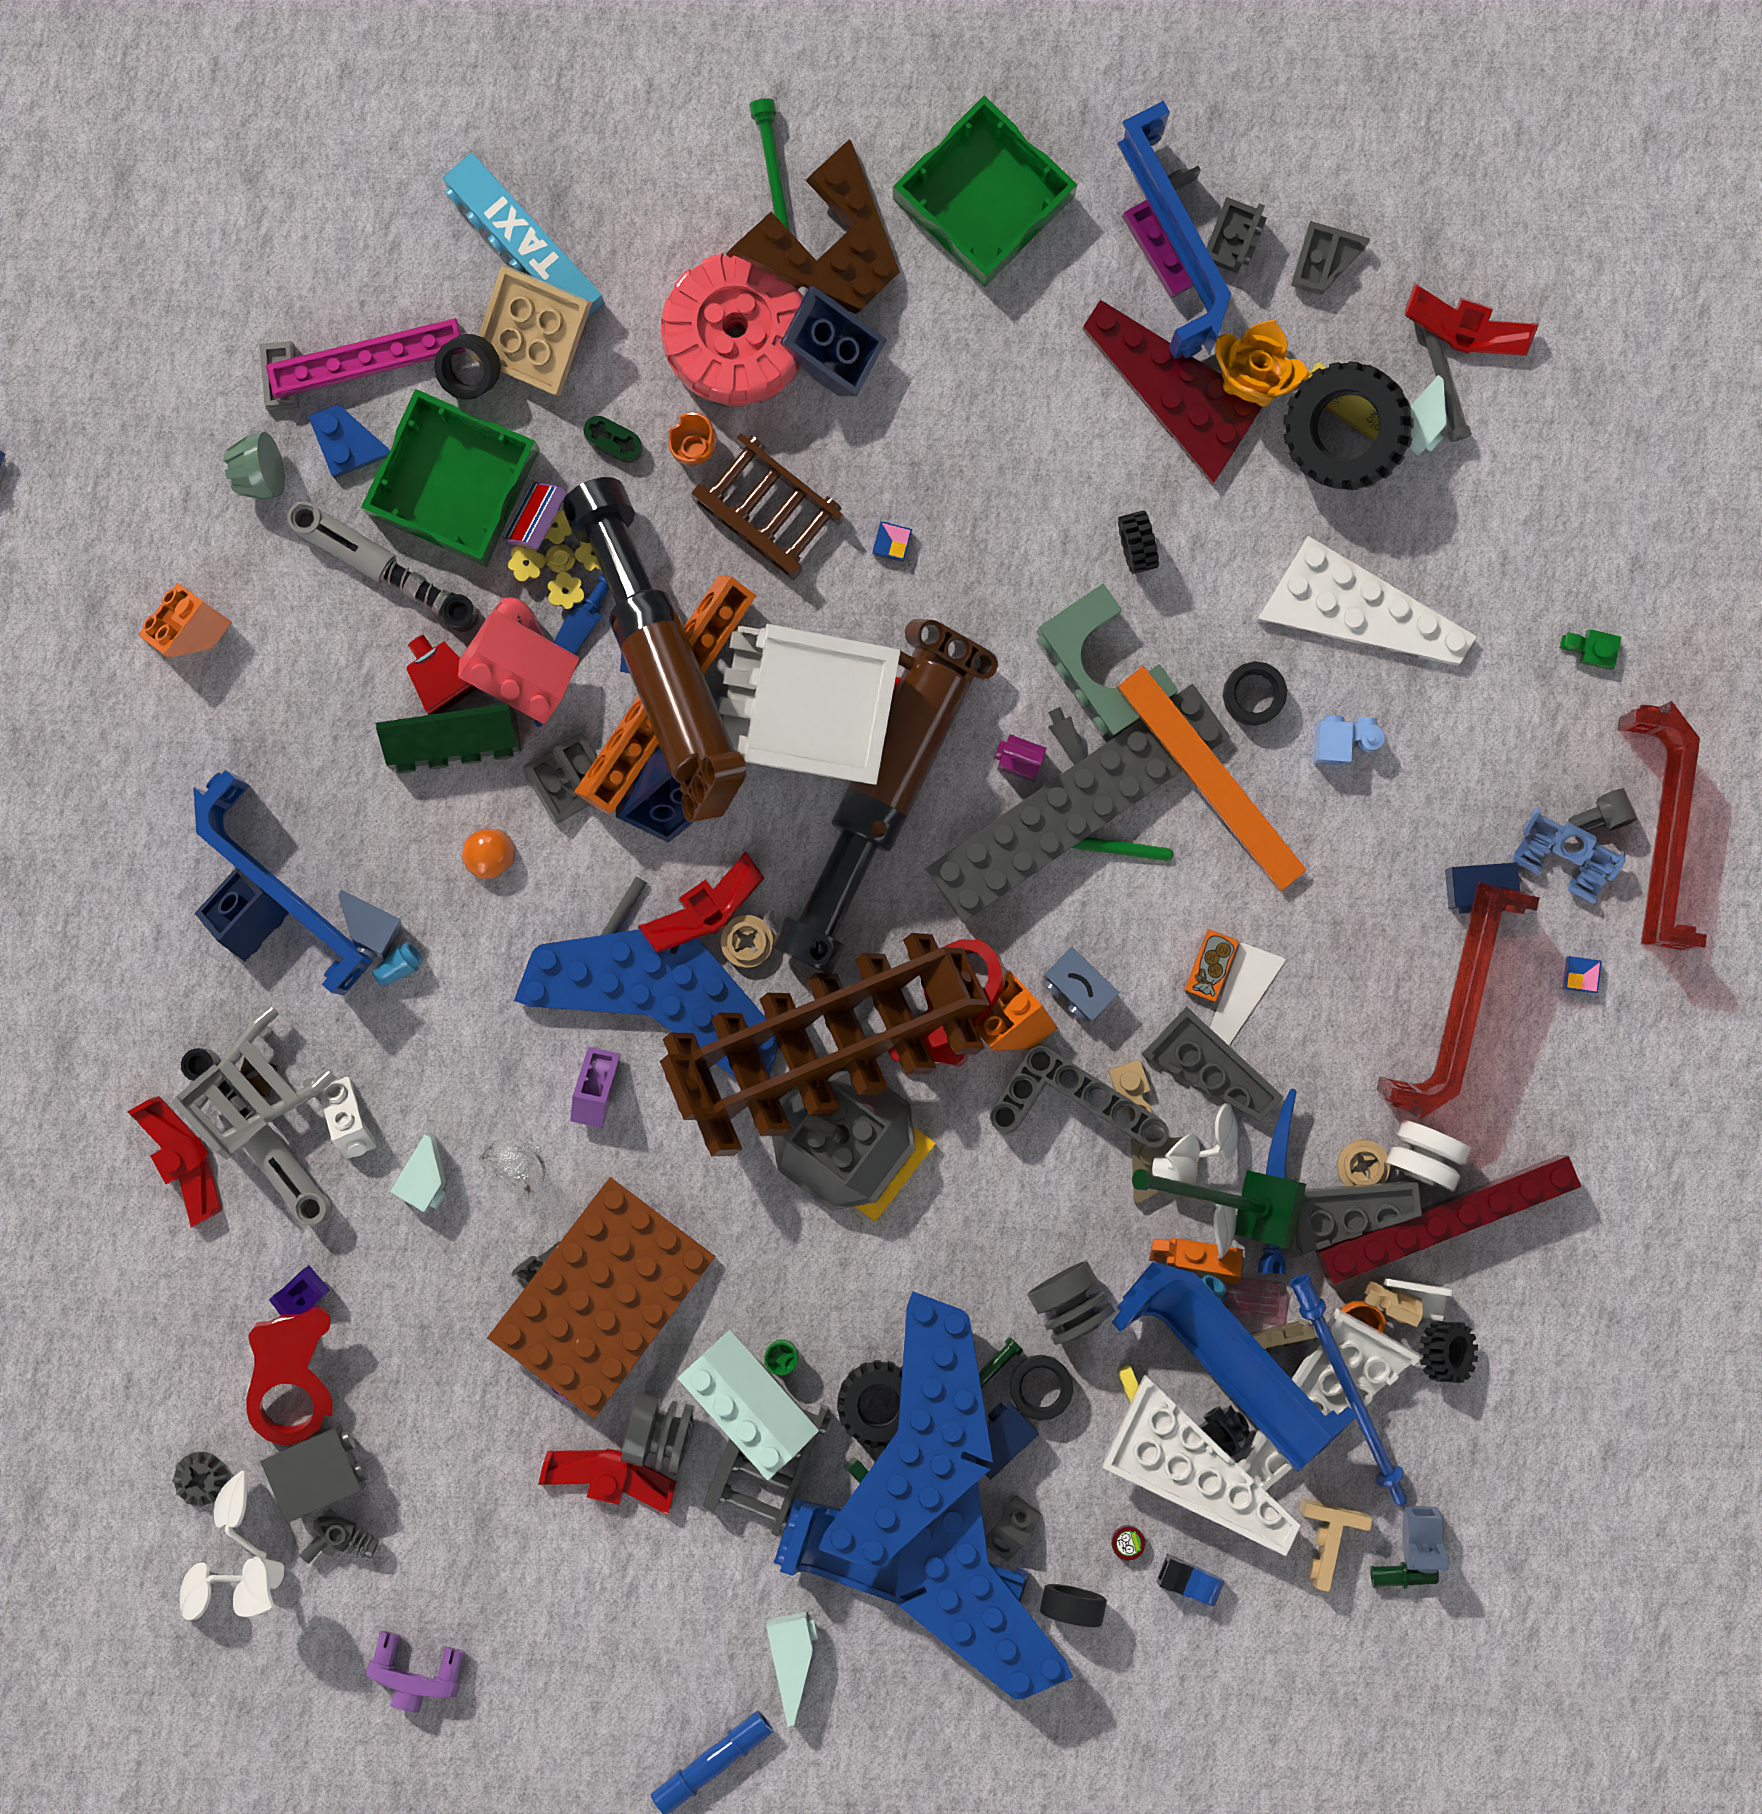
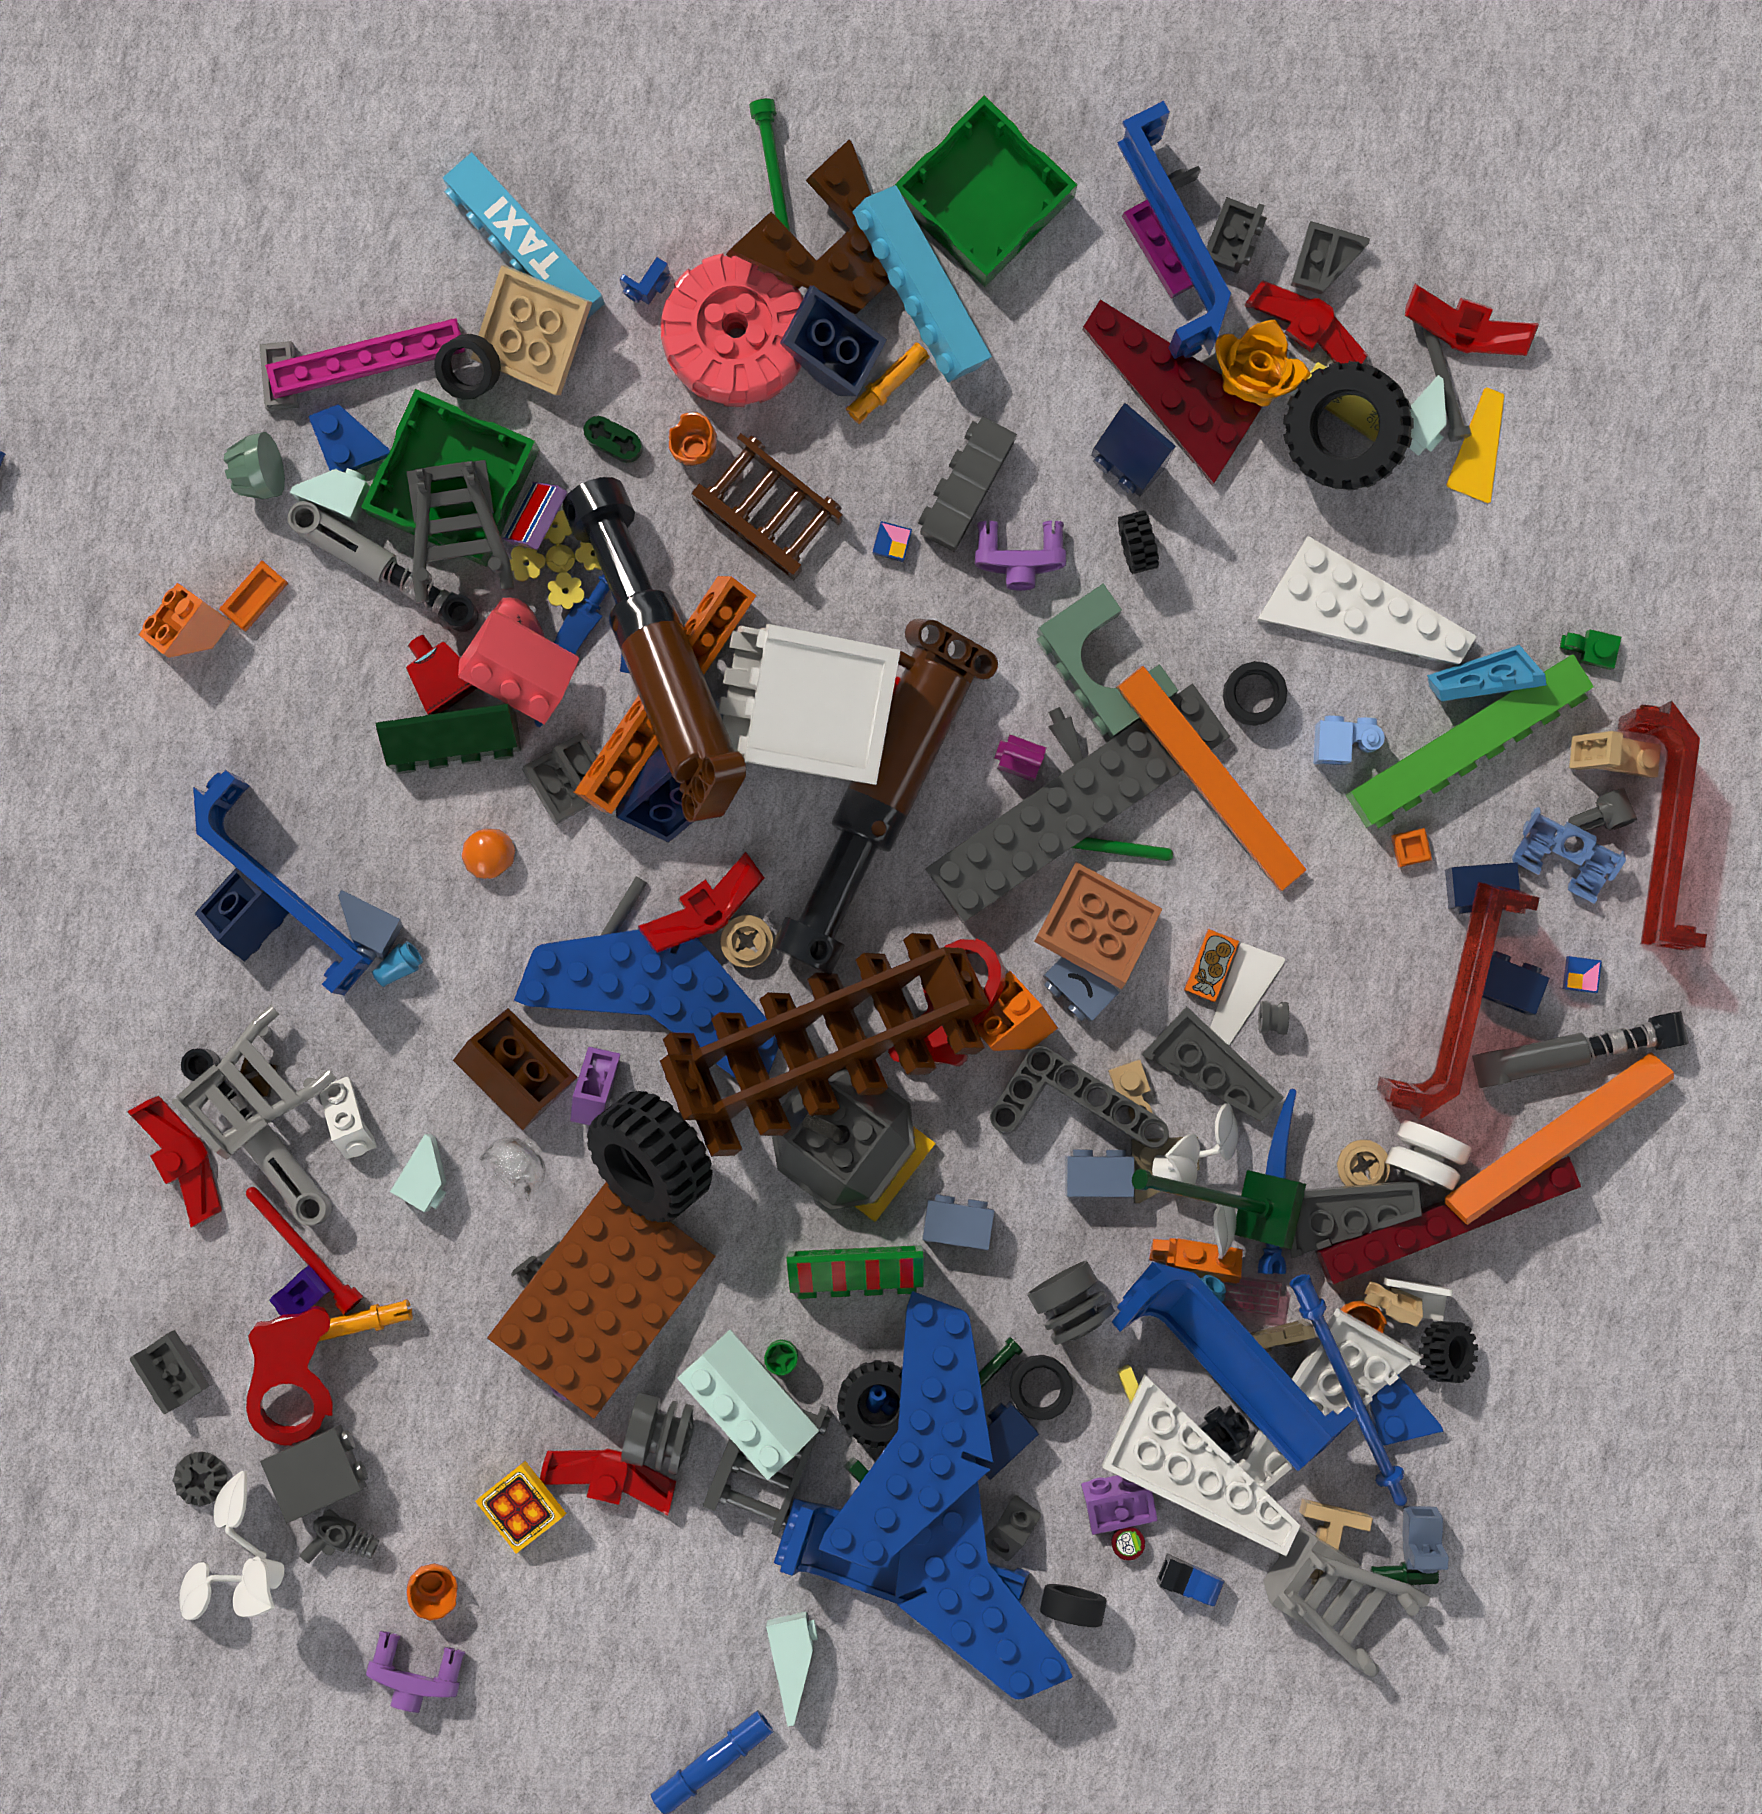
none -> dark grey bracket [130,1330,210,1414]
none -> orange tile [219,560,288,632]
none -> red piece [246,1187,364,1315]
none -> light aqua slope [290,468,370,524]
none -> light orange pin [318,1299,413,1342]
none -> dark grey hand [407,460,514,603]
none -> orange hair [407,1563,458,1621]
none -> reddish brown slope [453,1008,578,1130]
none -> tile [475,1461,567,1554]
none -> black tyre [587,1091,713,1222]
none -> blue bracket [619,257,671,305]
none -> green slope [786,1245,924,1299]
none -> light orange pin [846,342,930,424]
none -> medium azure brick [853,185,992,383]
none -> blue arm [866,1385,899,1416]
none -> dark grey brick [918,416,1017,553]
none -> sand blue brick [922,1194,994,1250]
none -> medium lavender connector [975,521,1066,591]
none -> nougat plate [1034,862,1162,989]
none -> sand blue brick [1065,1149,1134,1197]
none -> medium lavender bracket [1081,1475,1158,1535]
none -> dark blue slope [1091,403,1176,497]
none -> red plate [1244,280,1368,364]
none -> dark grey wheel [1258,1001,1289,1035]
none -> light grey hand [1263,1527,1430,1677]
none -> bright green brick [1346,654,1594,828]
none -> blue wing [1369,1374,1444,1446]
none -> orange tile [1391,828,1432,868]
none -> dark azure wing [1427,645,1547,701]
none -> orange tile [1445,1052,1674,1225]
none -> yellow sticker [1446,387,1504,503]
none -> dark blue brick [1467,951,1550,1016]
none -> piece [1472,1011,1689,1088]
none -> tan bracket [1569,731,1661,778]

